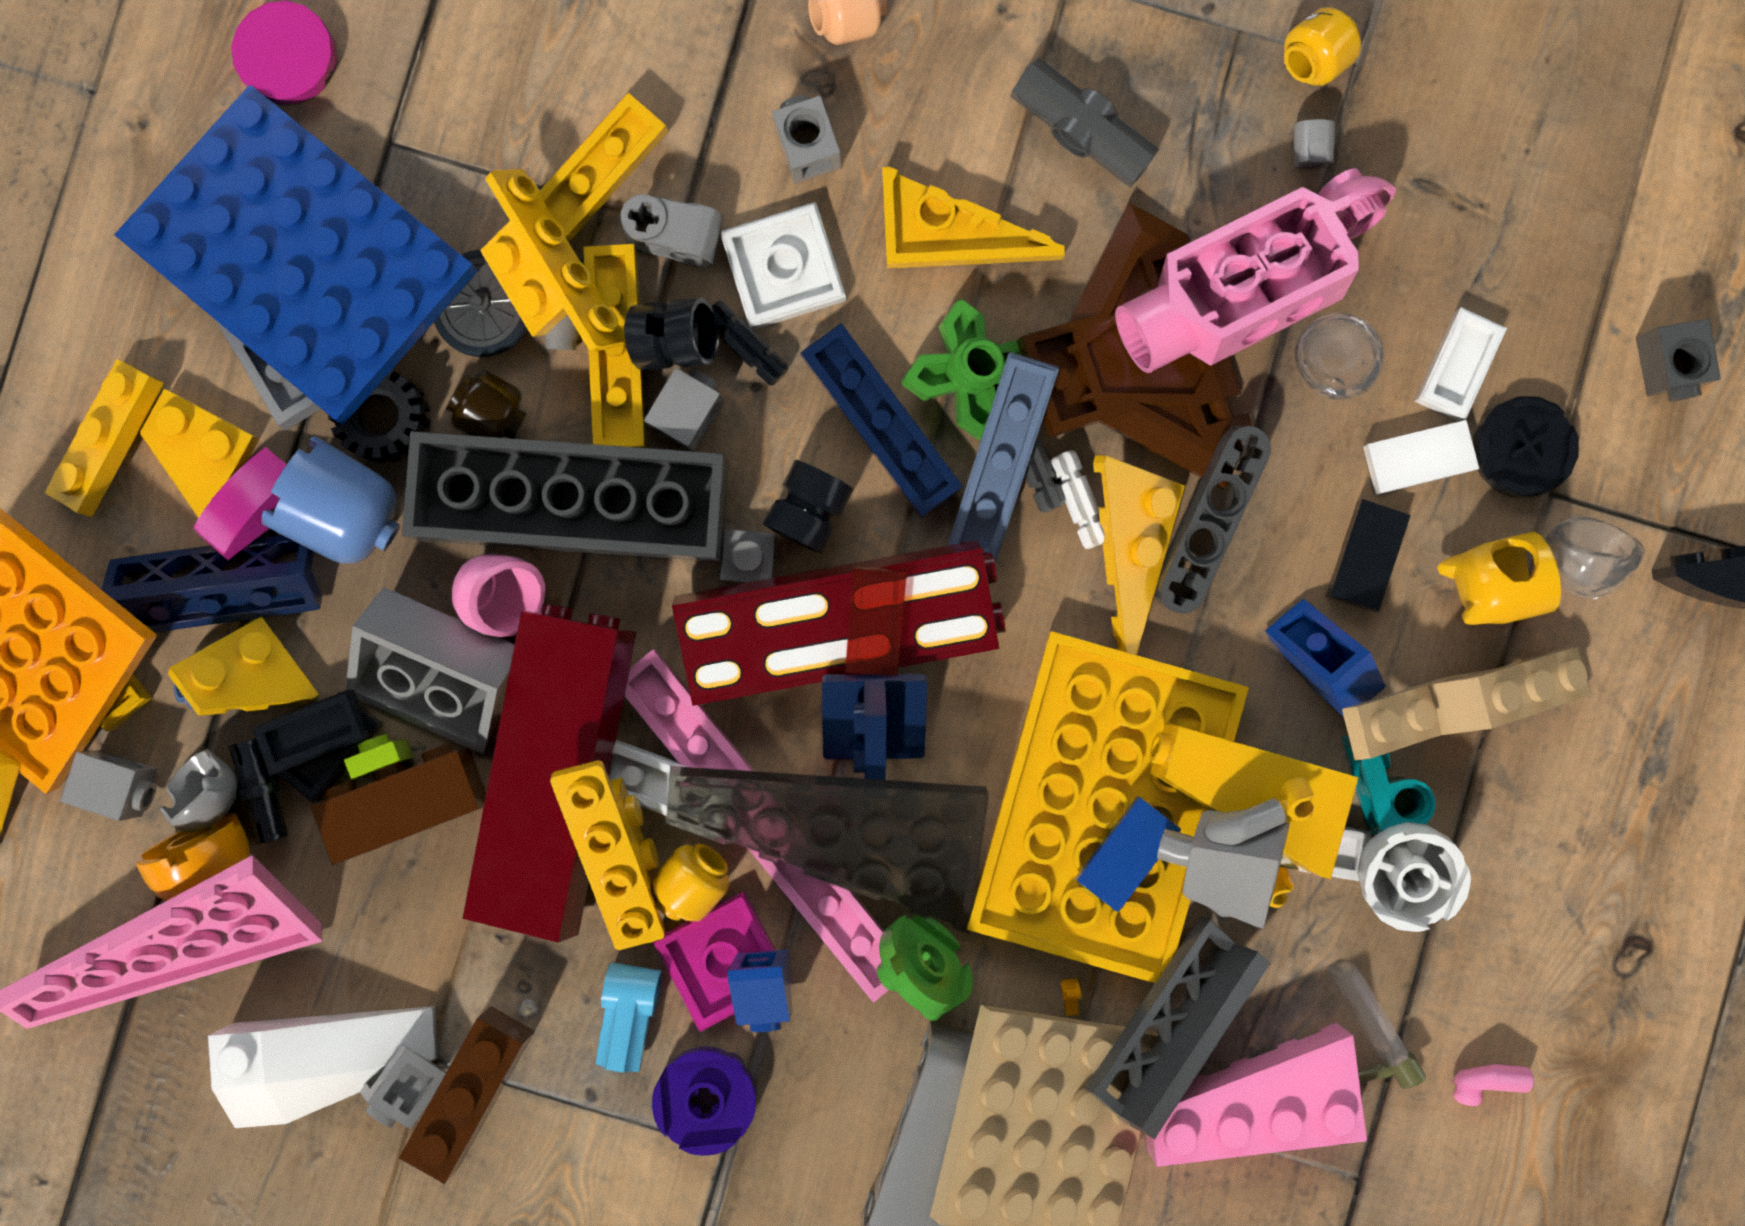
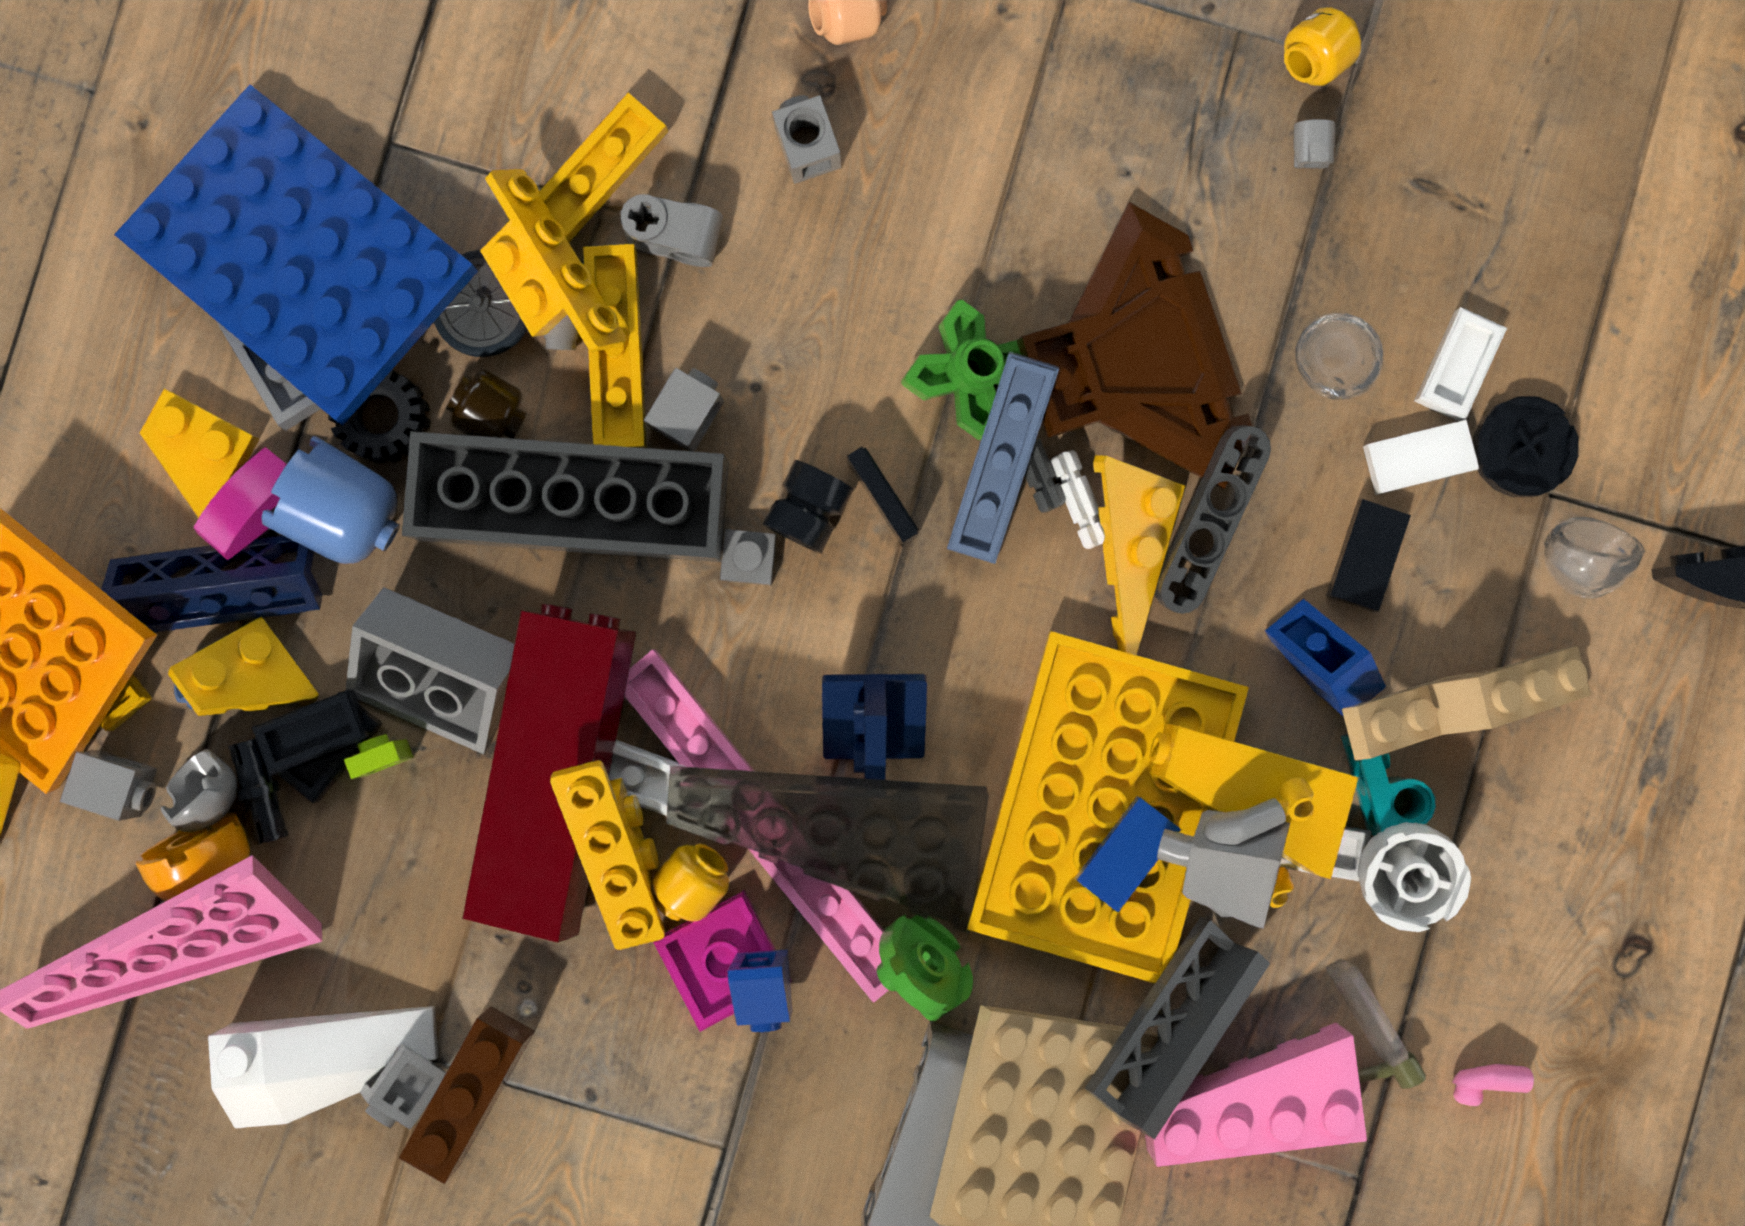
yellow plate [45,359,164,518] -> none
dark pink tile [231,1,337,105] -> none
reddish brown brick [310,743,486,865] -> none
bright pink hat [452,553,546,637] -> none
medium azure piece [596,962,662,1073] -> none
black wheel [624,297,719,371] -> none
dark purple plate [652,1046,757,1156] -> none
dark red brick [672,540,1006,706] -> none
black axle [712,300,788,386] -> none
white tile [720,202,846,330] -> none
dark blue plate [800,323,963,518] -> none
clear red tile [844,566,907,676] -> none
yellow wing [882,166,1065,269] -> none
dark grey piece [1011,58,1159,188] -> none
light orange piece [1060,978,1082,1016] -> none
bright pink brick [1115,168,1397,373] -> none
yellow piece [1437,531,1561,625] -> none
dark grey brick [1636,319,1721,402] -> none
none -> black tile [847,446,919,547]

